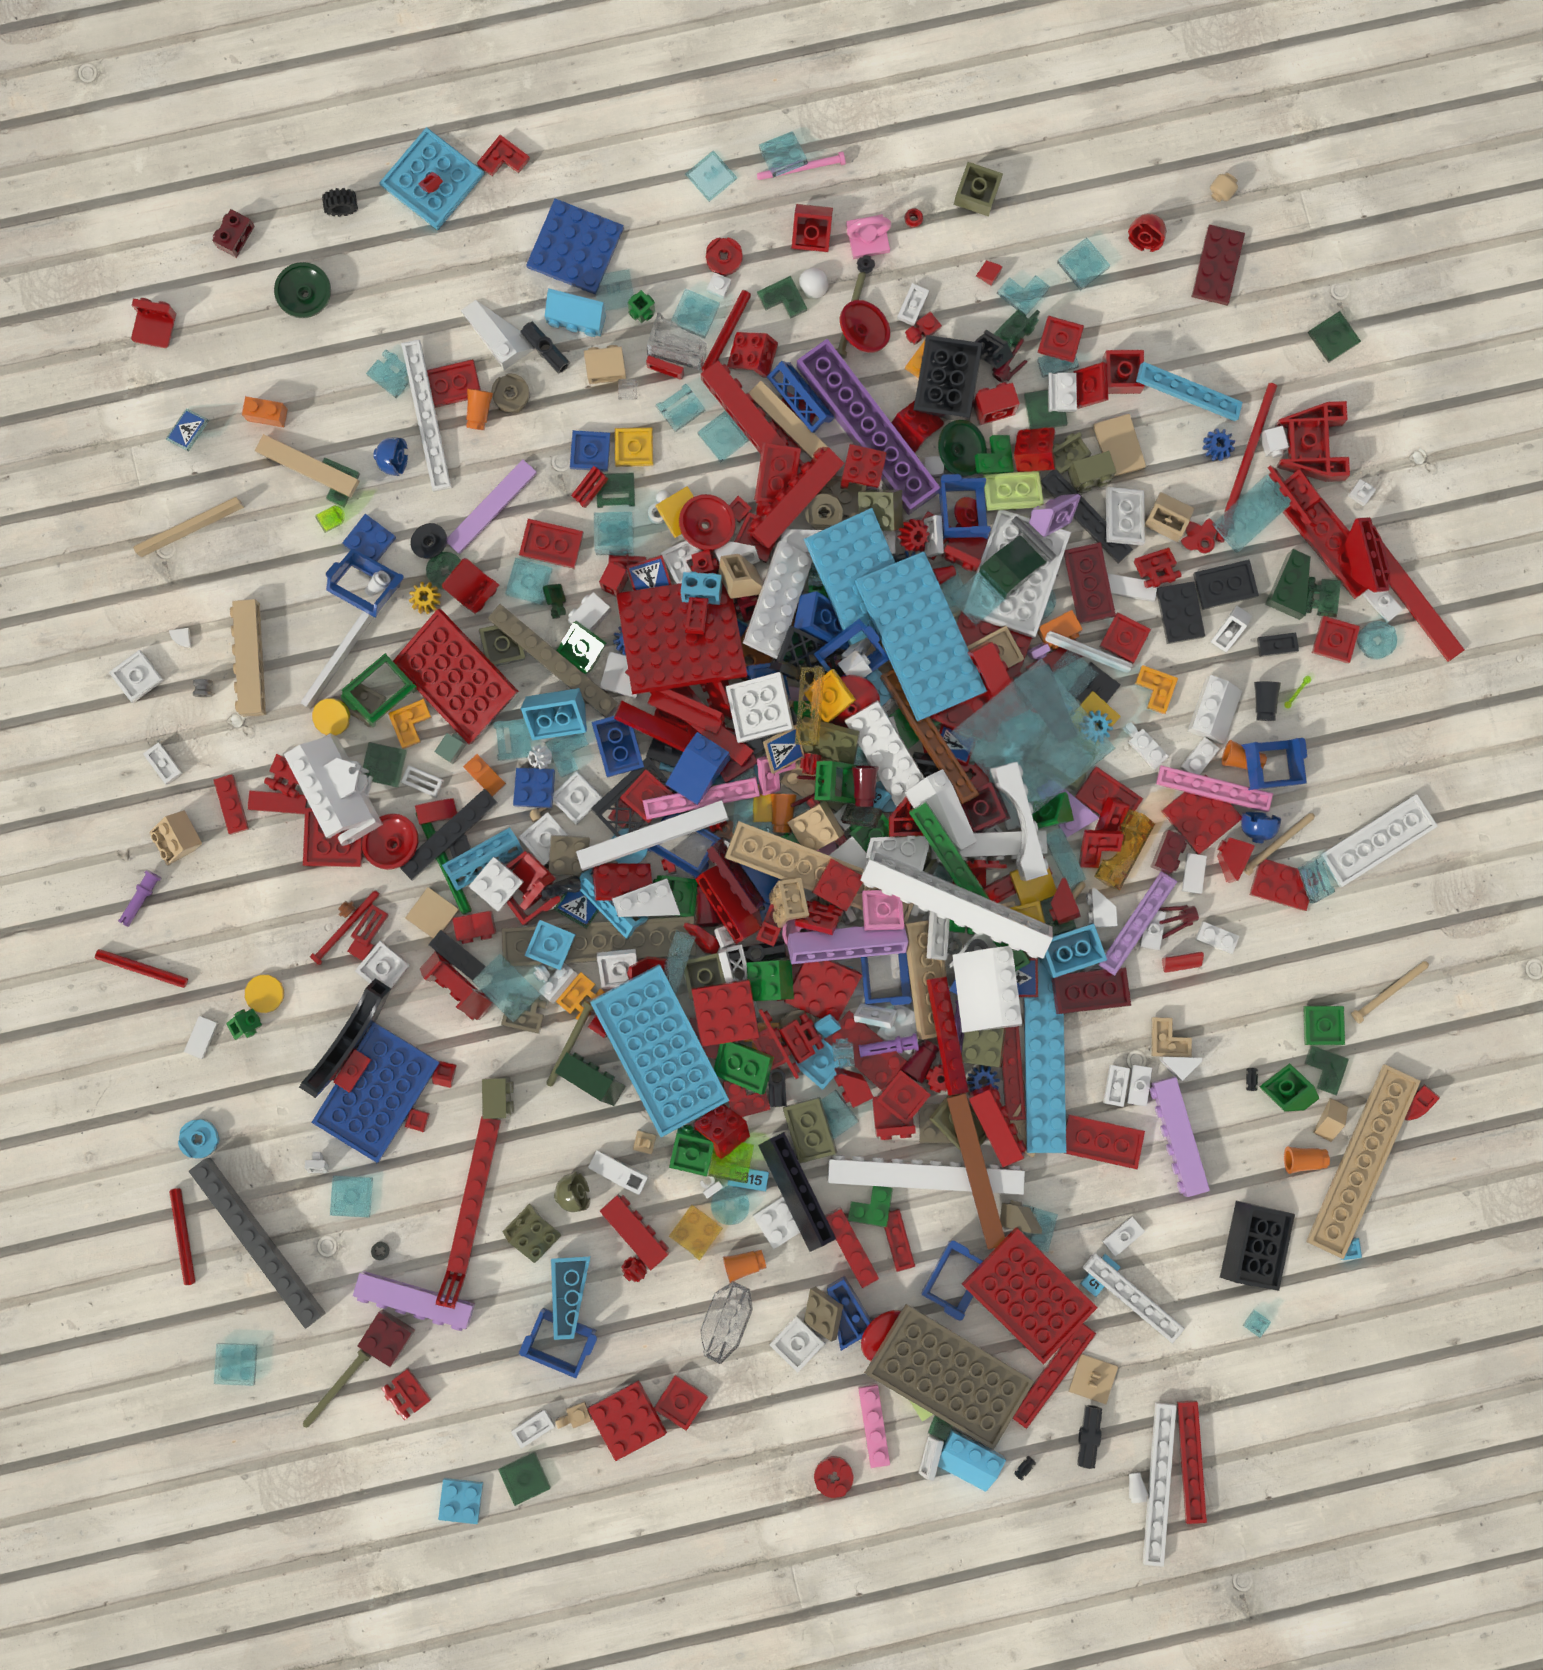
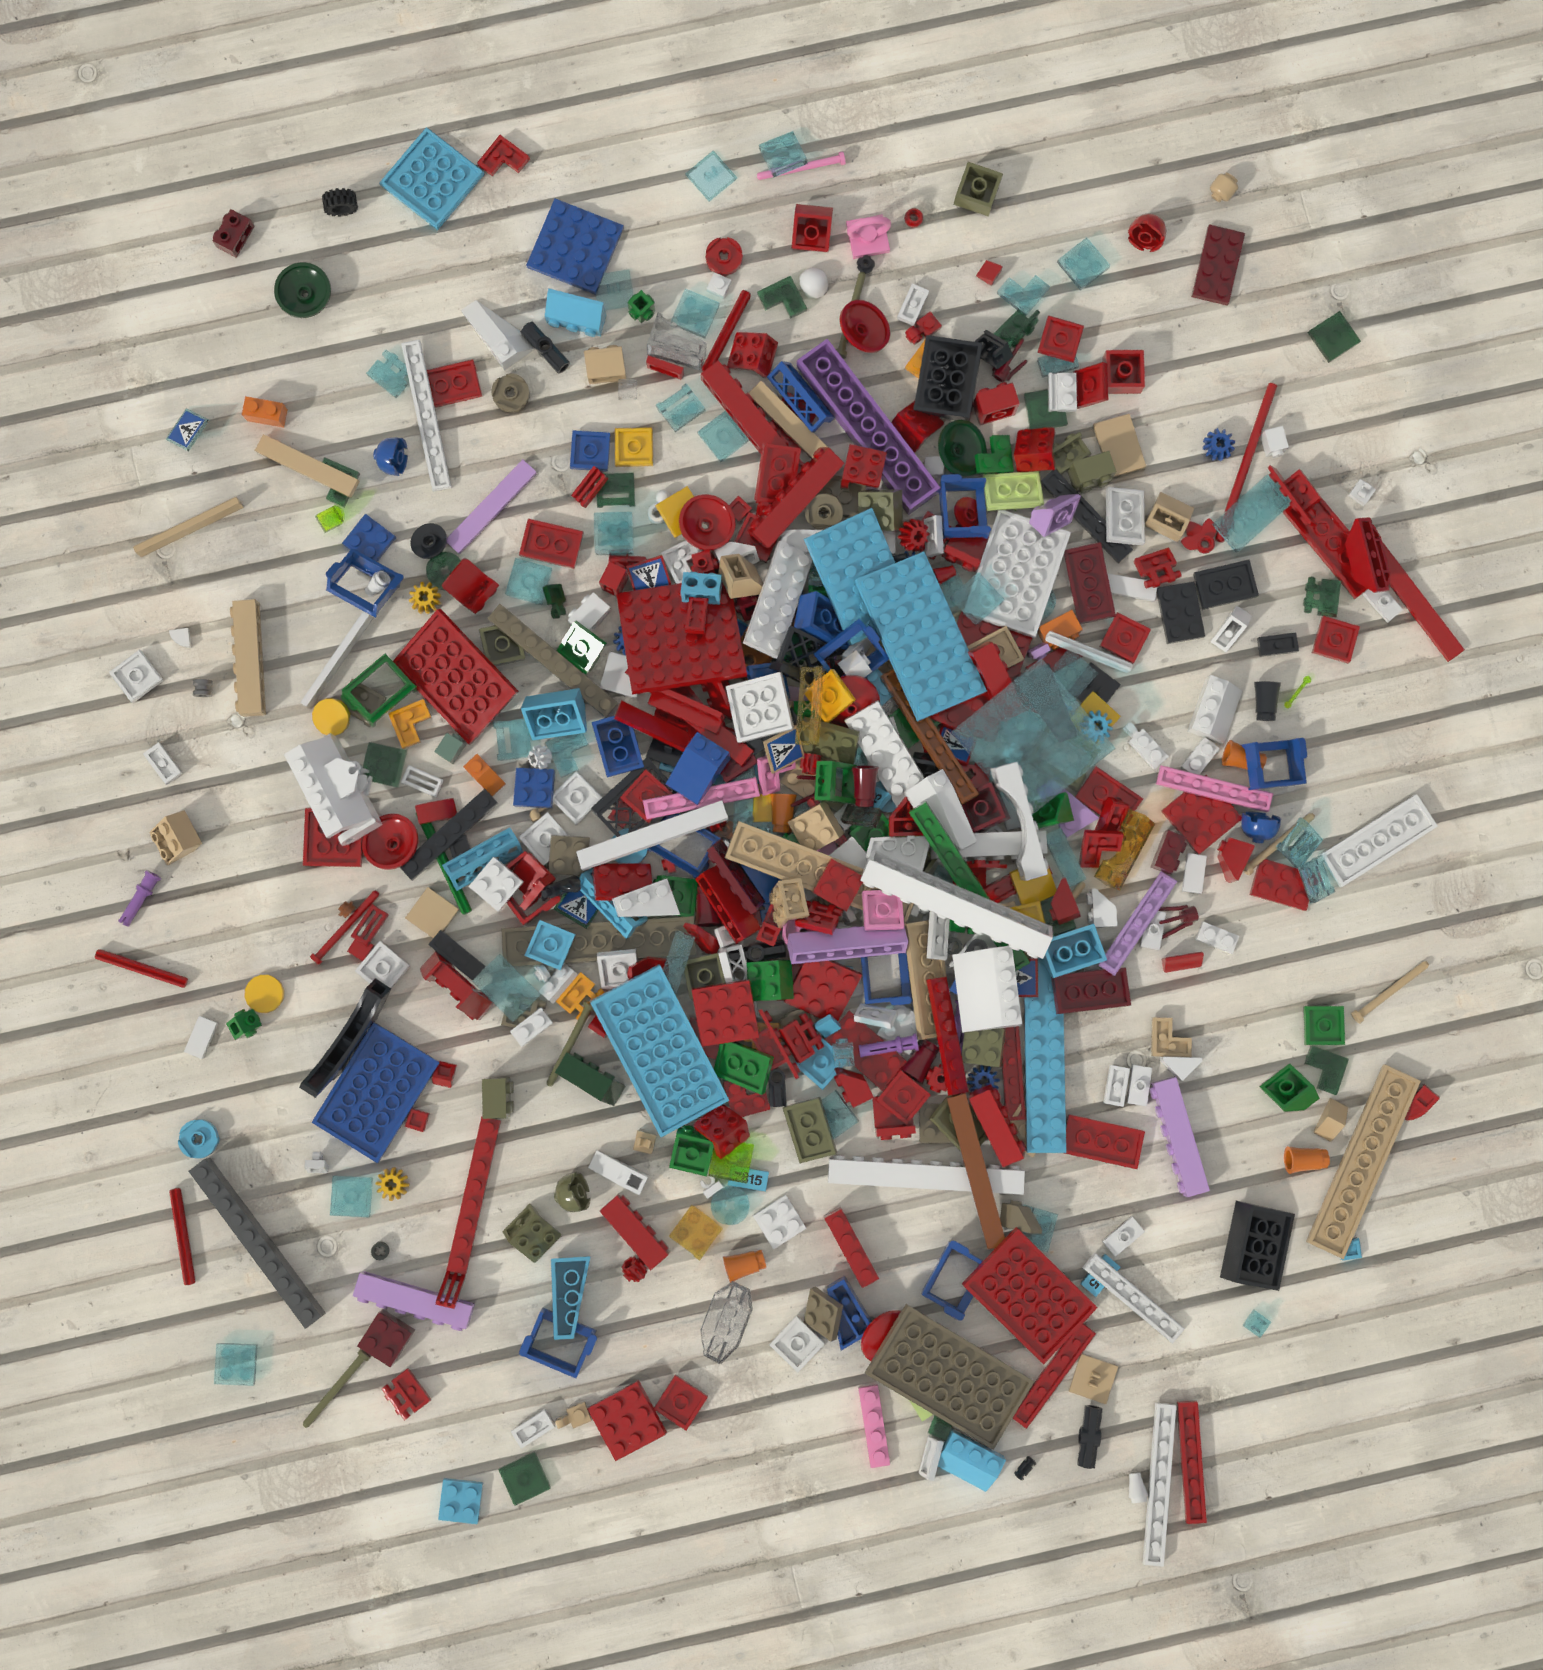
red bracket [131,298,177,349] -> none
red plate [213,774,249,835] -> none
red tile [247,791,308,815] -> none
red plate [264,754,299,798] -> none
red plate [333,1049,372,1093] -> none
red plate [418,172,443,193] -> none
red brick [452,911,497,944] -> none
orange plant [466,389,493,430] -> none
black brick [758,1132,836,1252] -> none
red plate [814,1456,854,1498] -> none
green plate [848,1186,893,1228] -> none
red tile [884,1209,915,1272] -> none
dark green slope [979,535,1046,600] -> none
dark grey bar [1011,516,1057,561] -> none
light orange plate [1135,665,1178,714] -> none
medium azure plate [1136,362,1243,421] -> none
black piece [1246,1068,1258,1091] -> none
dark green wedge [1265,549,1311,620] -> none
red wedge [1275,401,1350,482] -> none
clear light blue plate [1357,621,1397,660] -> none
none -> yellow gear [375,1167,410,1201]
none -> white plate [510,1008,553,1047]
none -> clear light blue plate [1276,818,1323,869]

